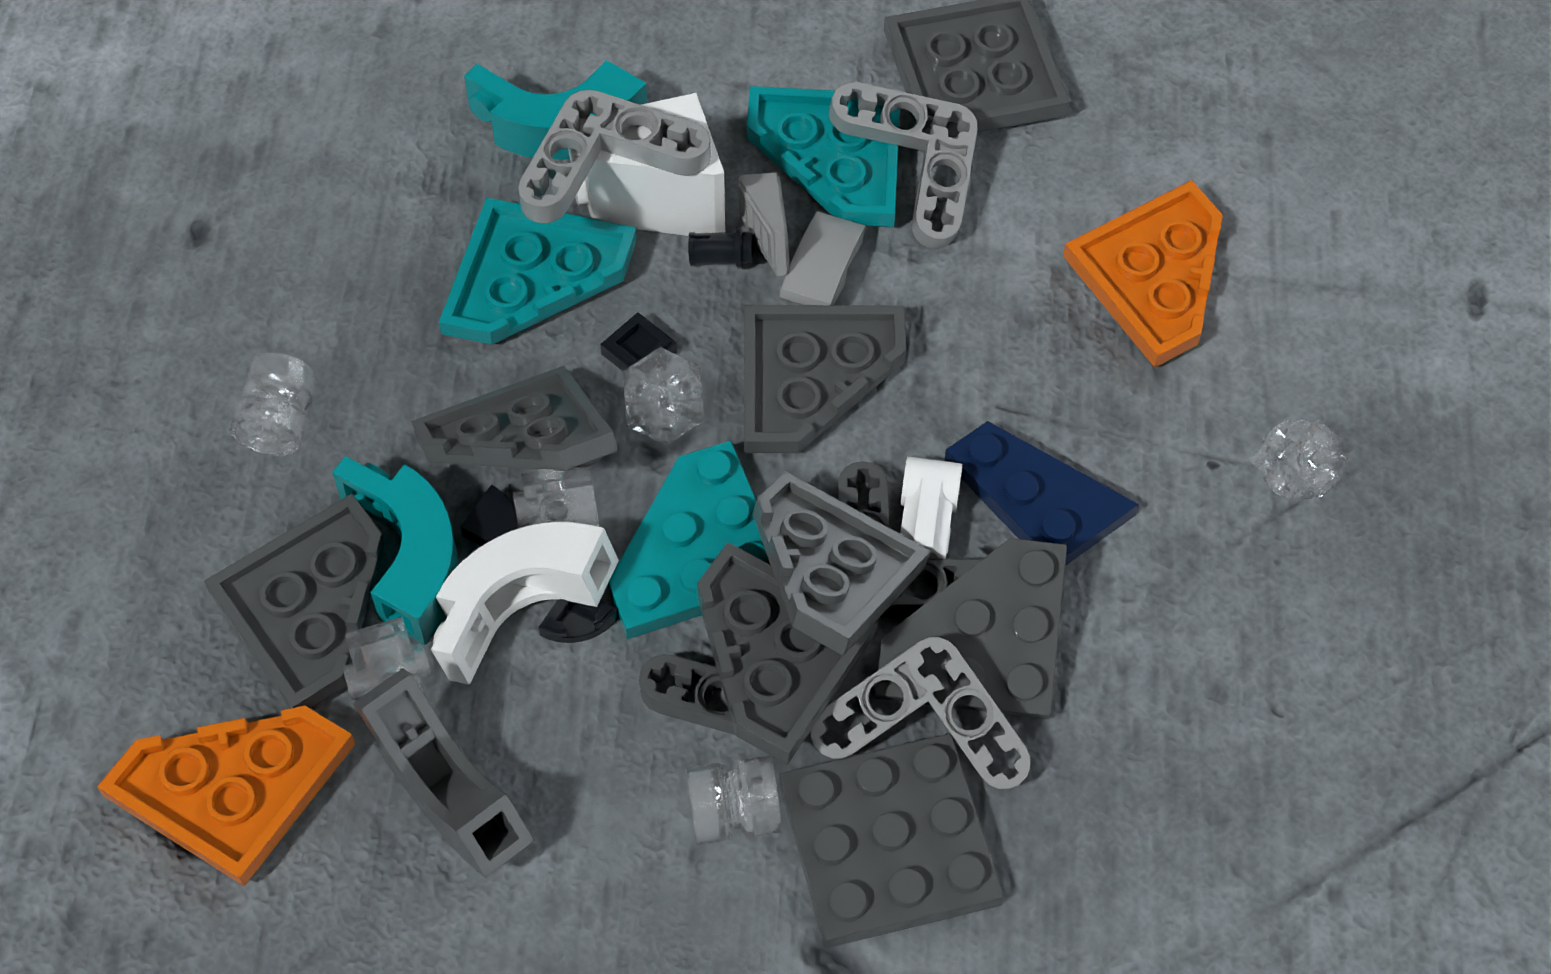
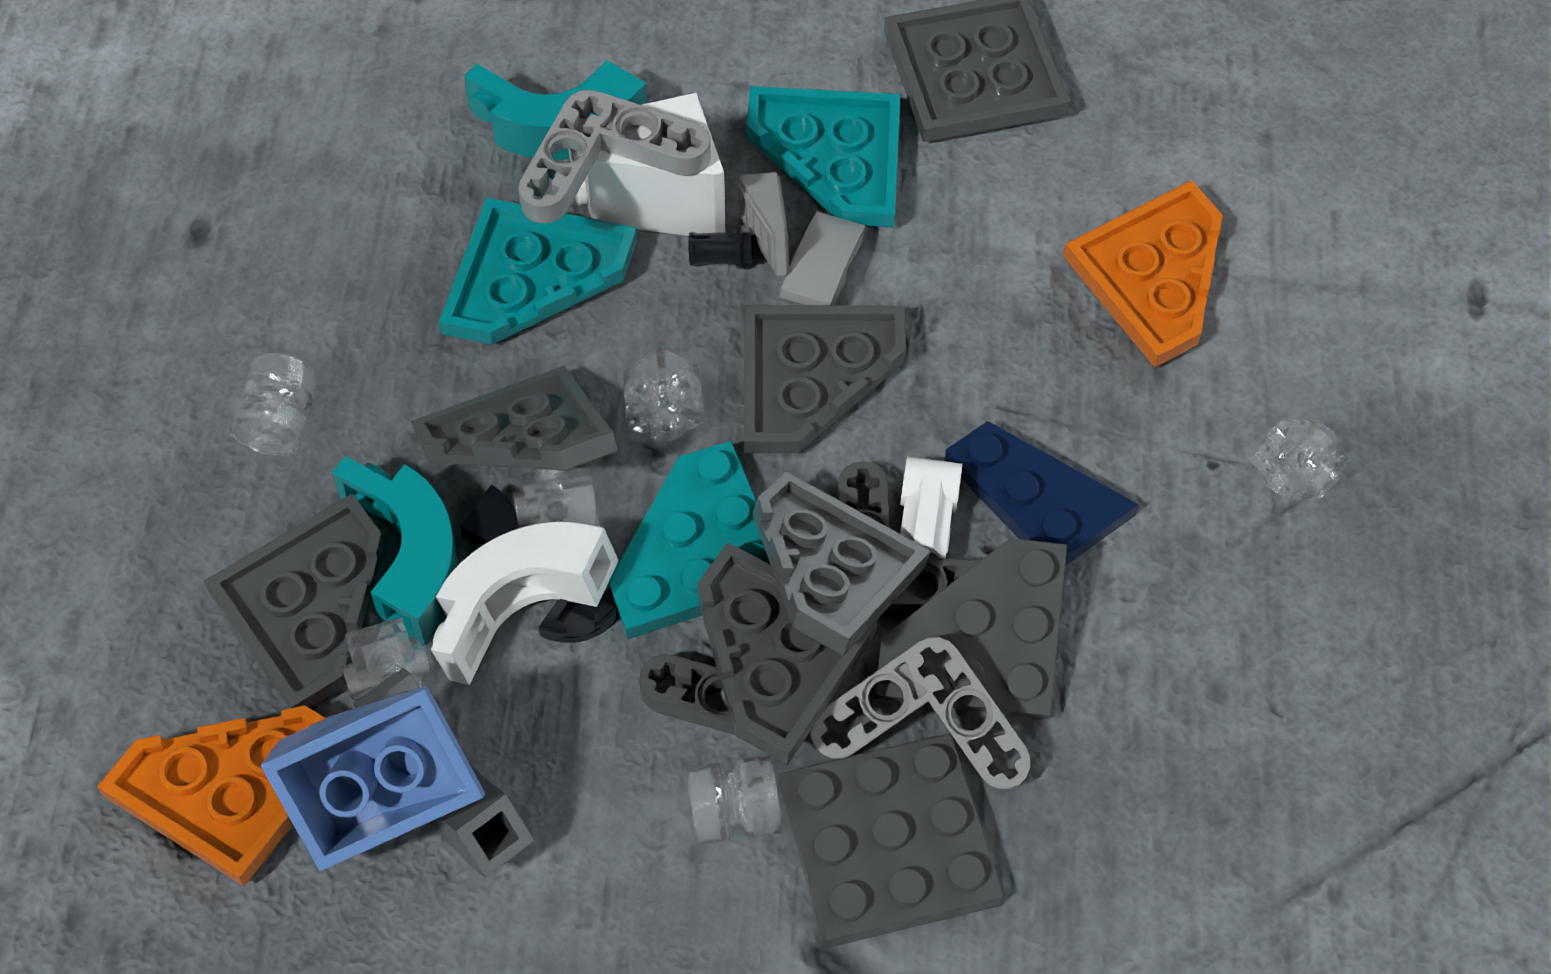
black tile [600,312,677,385] -> none
light grey beam [829,82,978,249] -> none
none -> medium blue slope [260,686,485,871]

